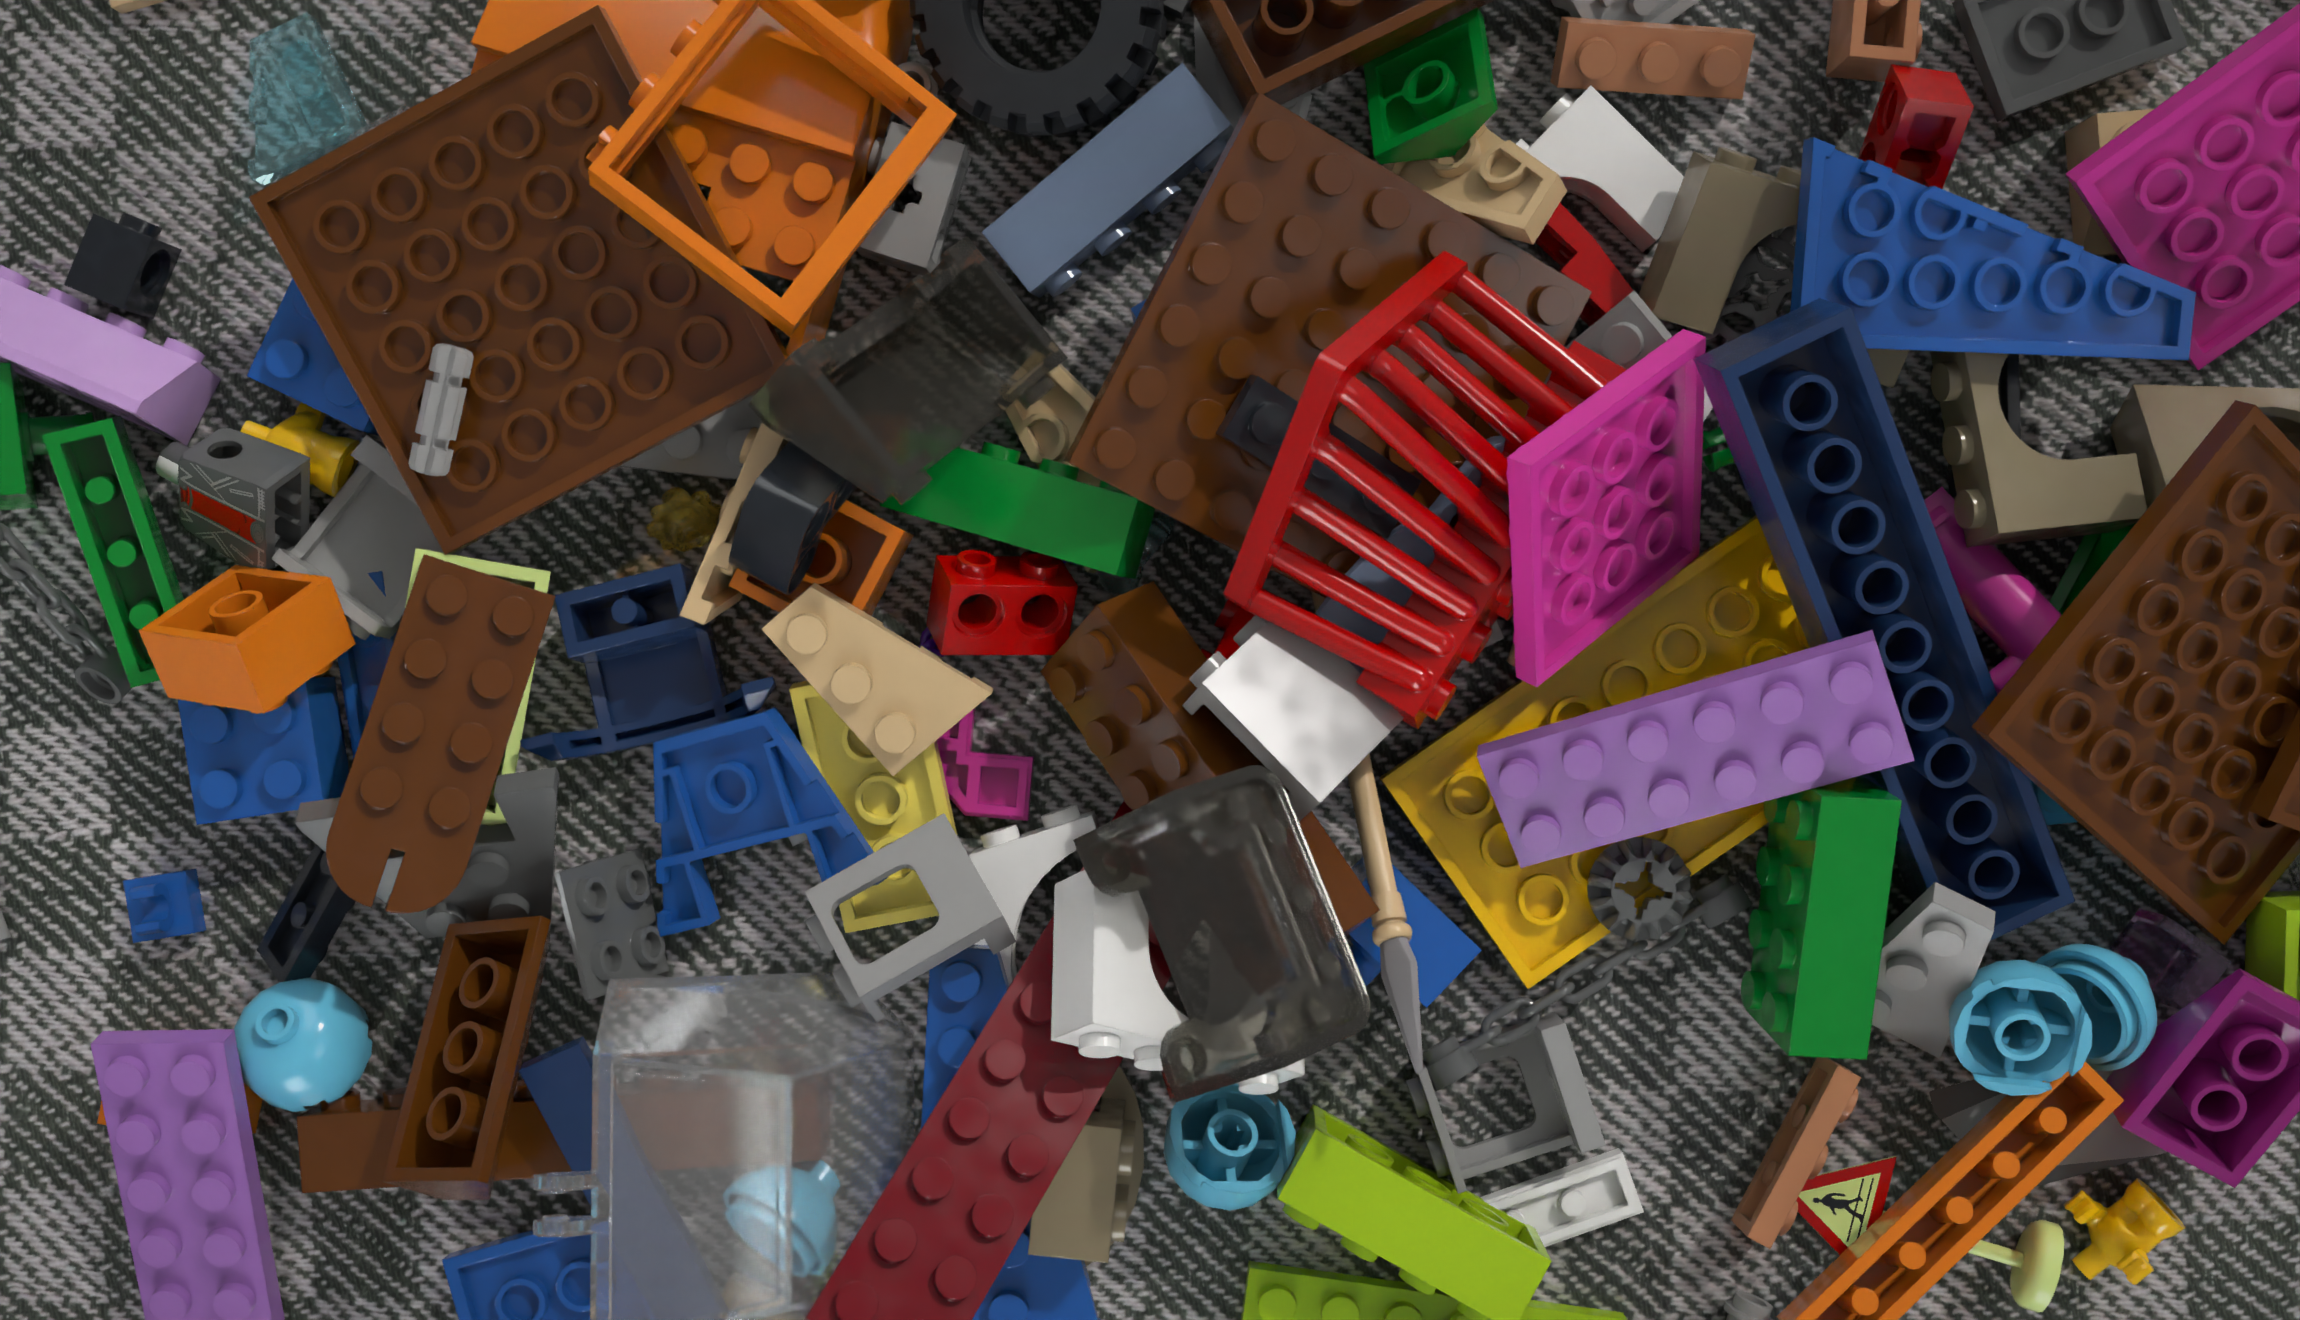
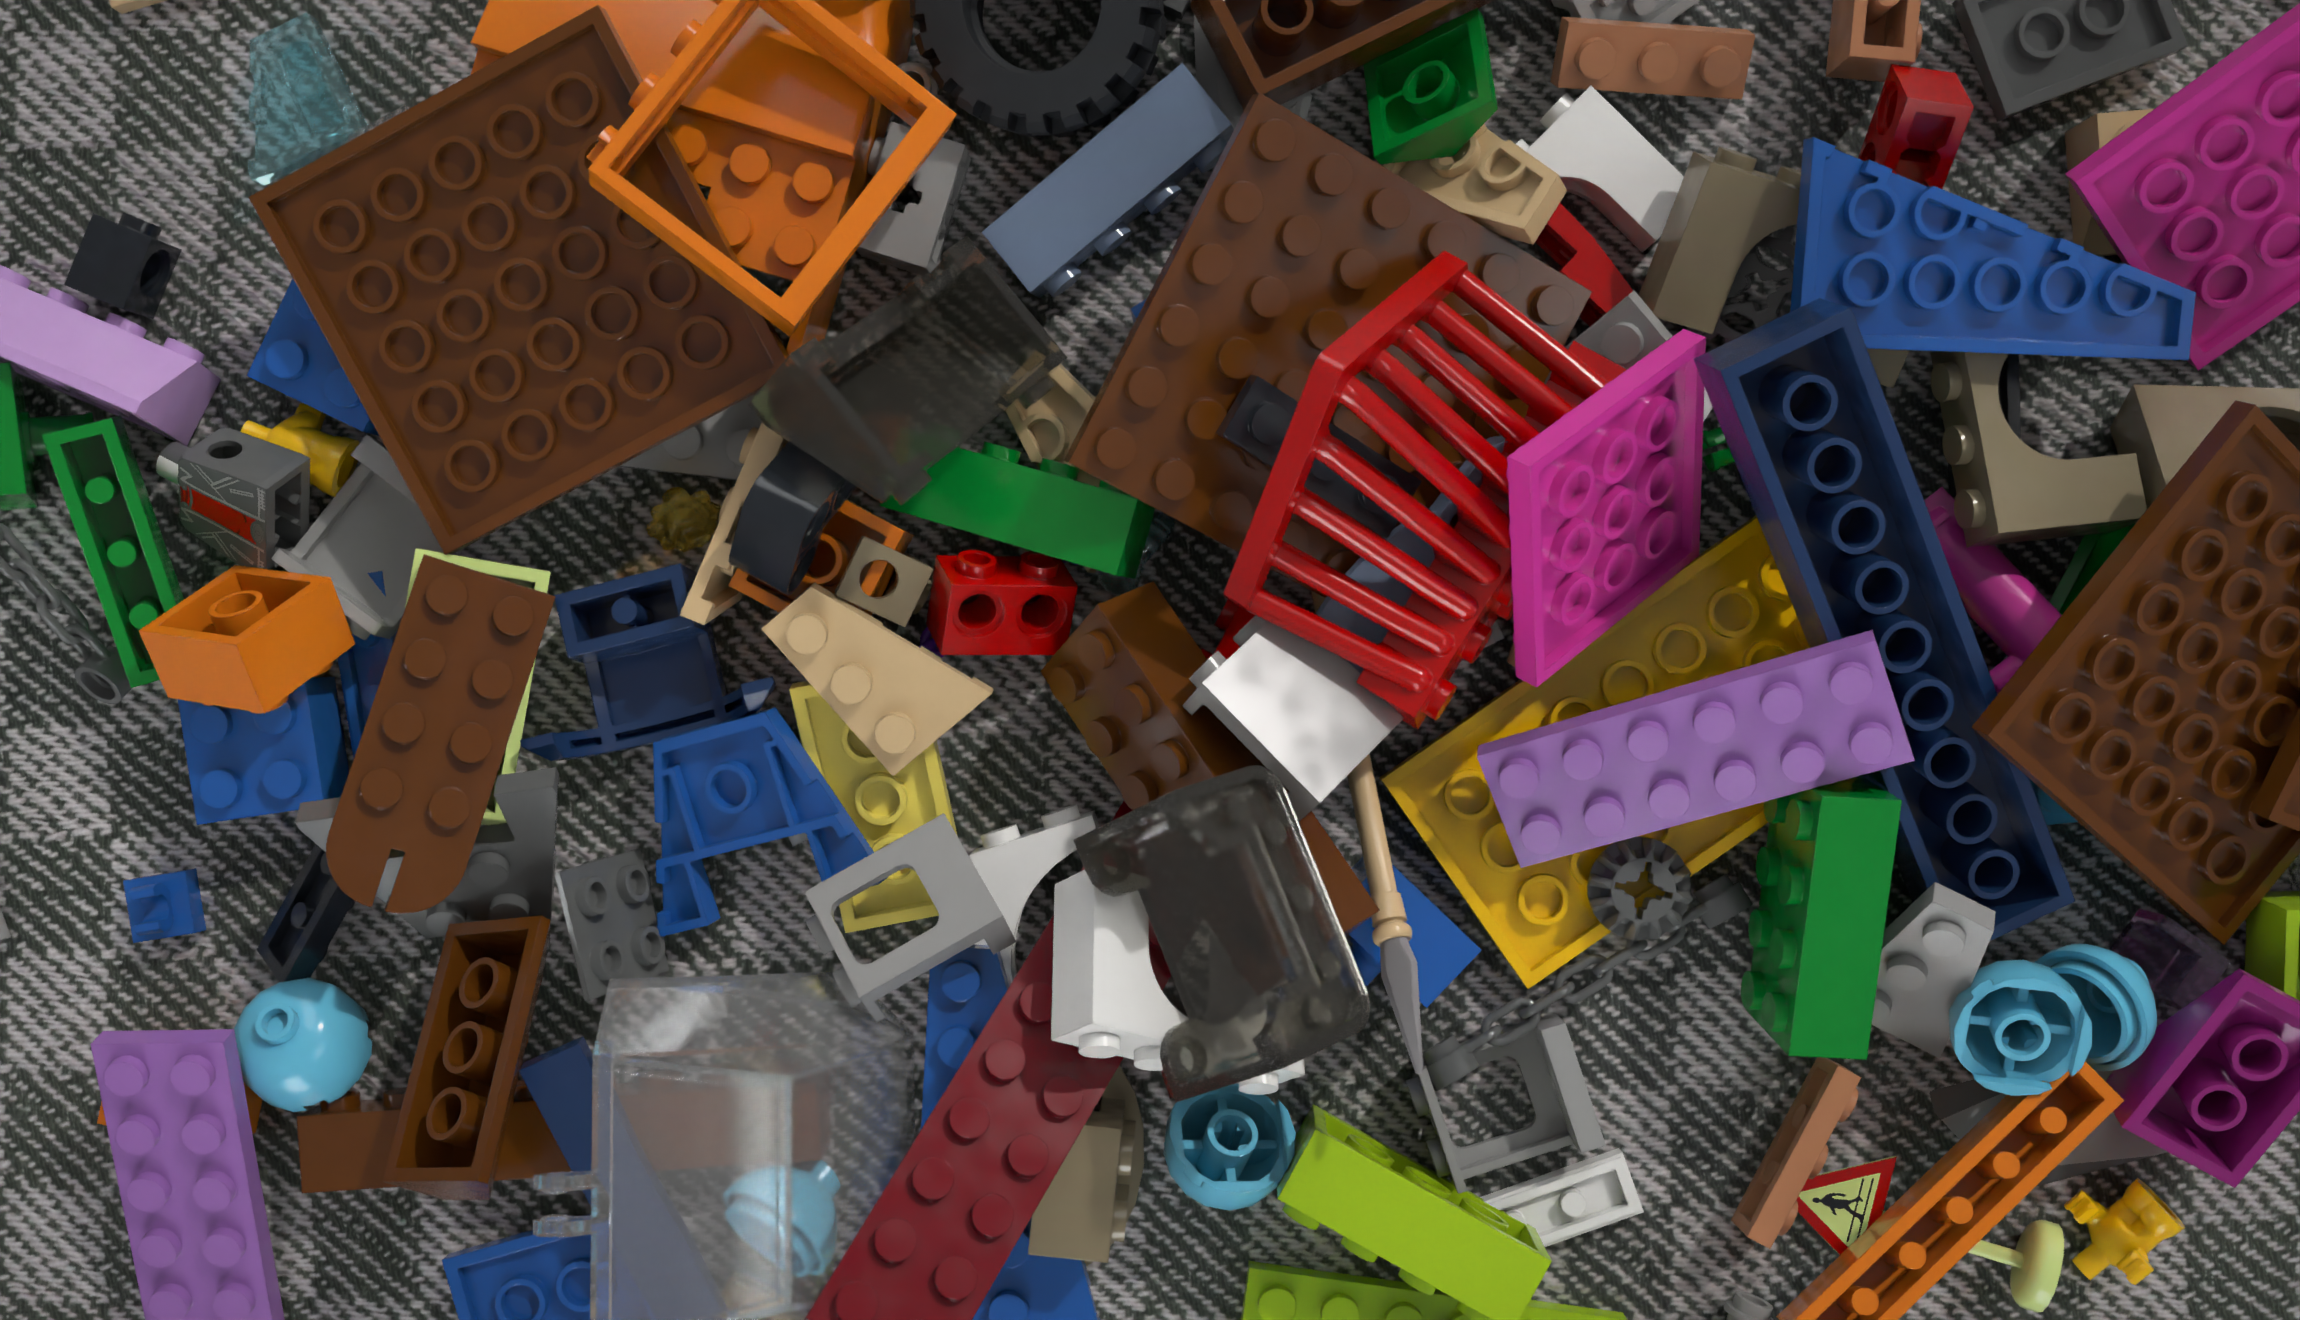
light grey axle [408,343,474,477] -> none
dark pink tile [937,708,1034,821] -> none
none -> dark tan bracket [835,536,933,627]

